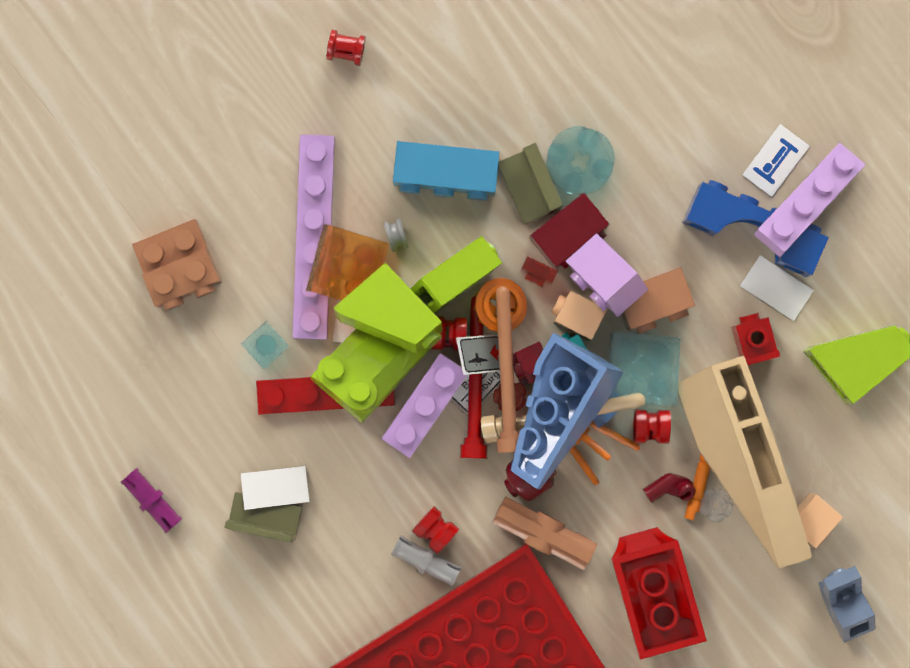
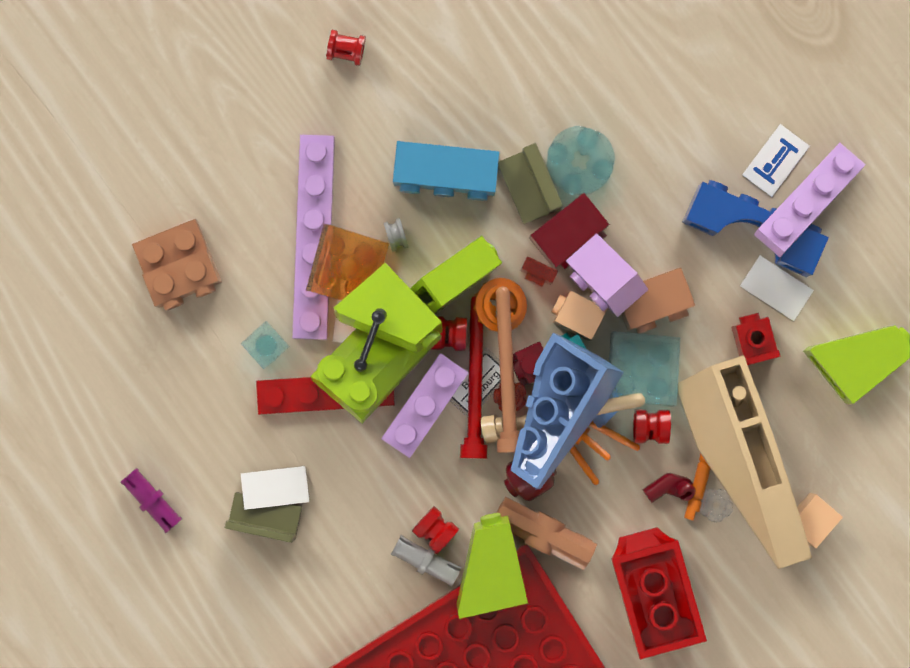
light grey sticker [456,334,500,375] -> none
sand blue brick [818,566,876,643] -> none
none -> black hinge [354,308,387,372]
none -> lime slope [457,513,528,619]

